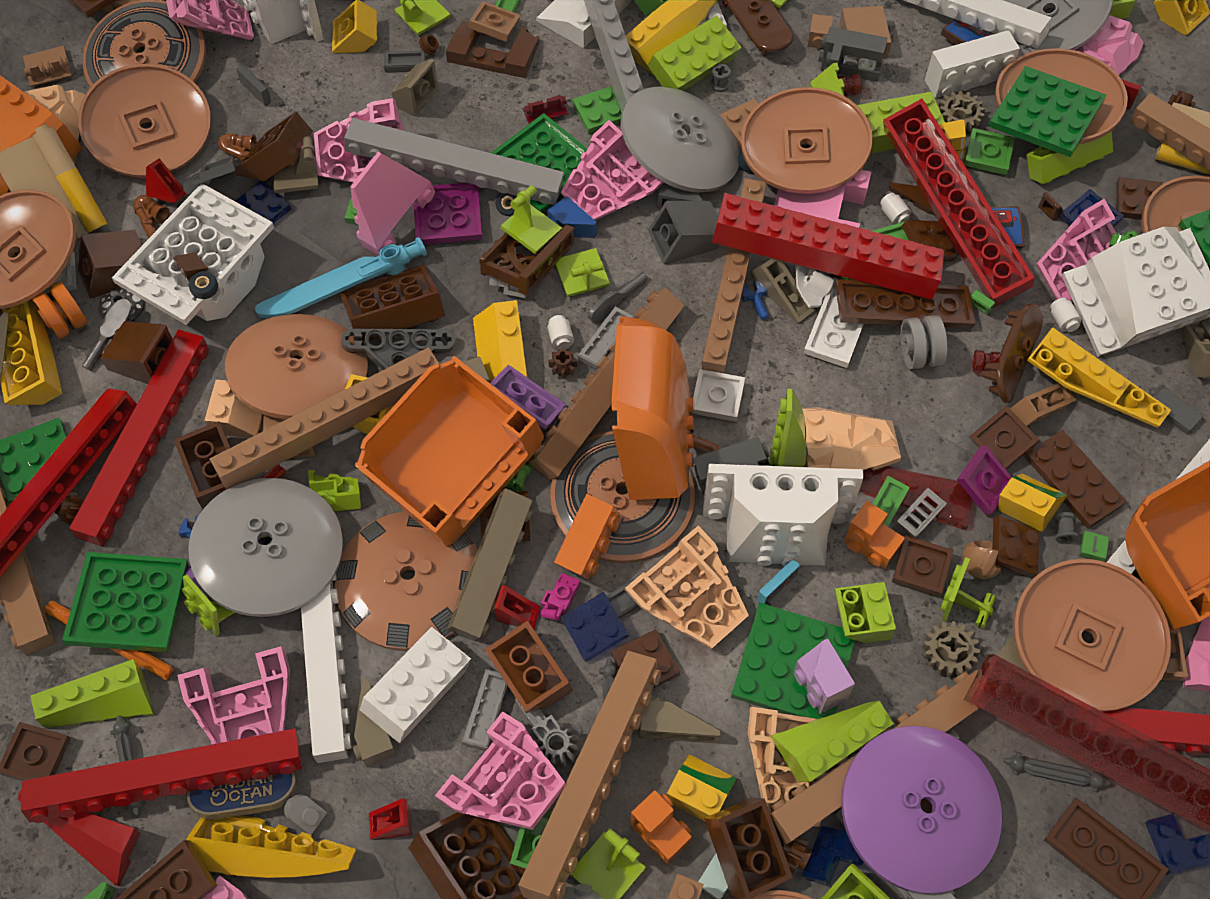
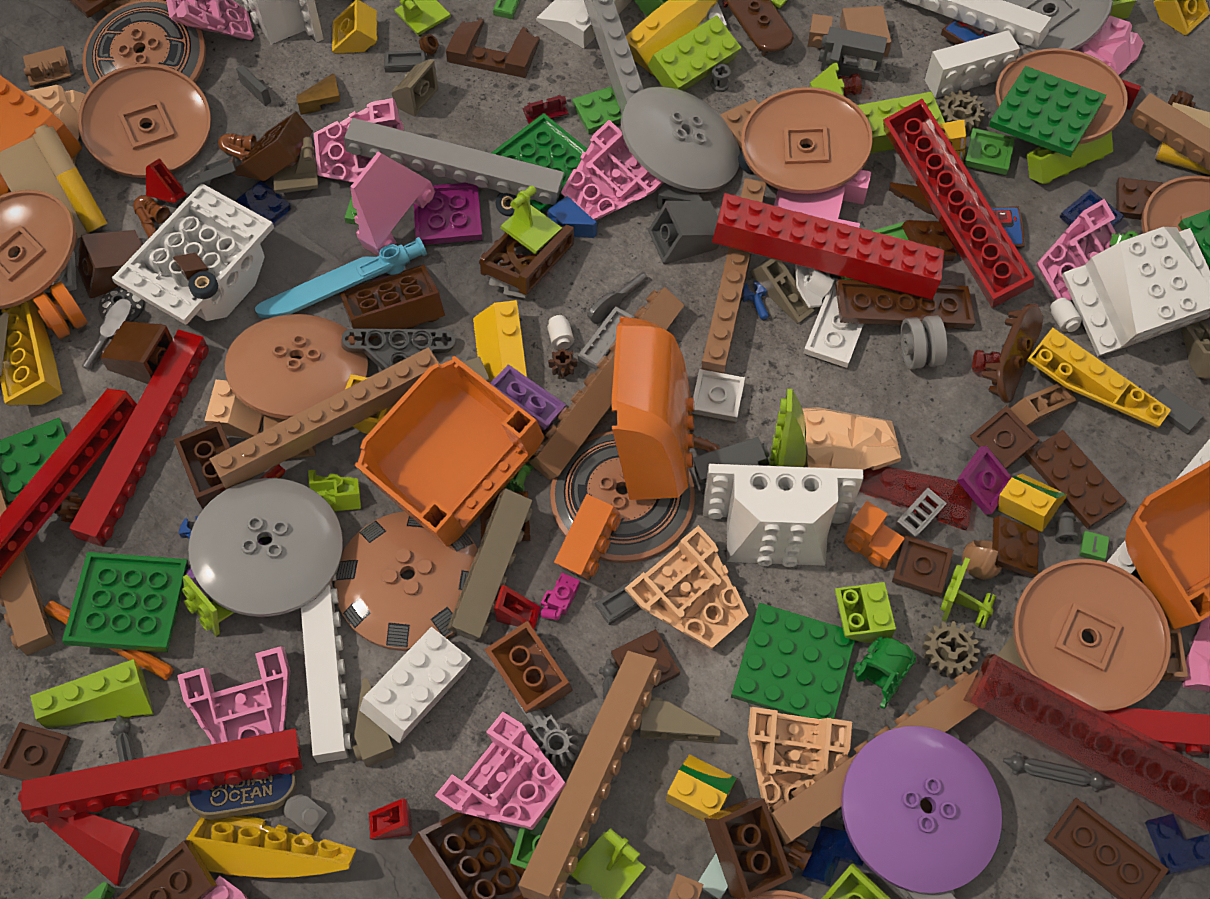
light grey plate [462,669,508,751] -> none
medium nougat plate [468,1,520,42] -> none
lime plate [555,248,610,297] -> none
clear blue plate [560,592,629,662] -> none
orange brick [630,790,692,865] -> none
medium azure tile [757,559,800,604] -> none
lime wedge [770,701,894,783] -> none
lavender slope [794,639,855,714] -> none
bright green plate [873,476,910,527] -> none
white brick [880,193,912,224] -> none
bright green tile [971,290,995,315] -> none
reddish brown slope [1038,192,1064,221] -> none
none -> pearl gold slope [296,73,341,115]
none -> green helmet [853,637,916,709]

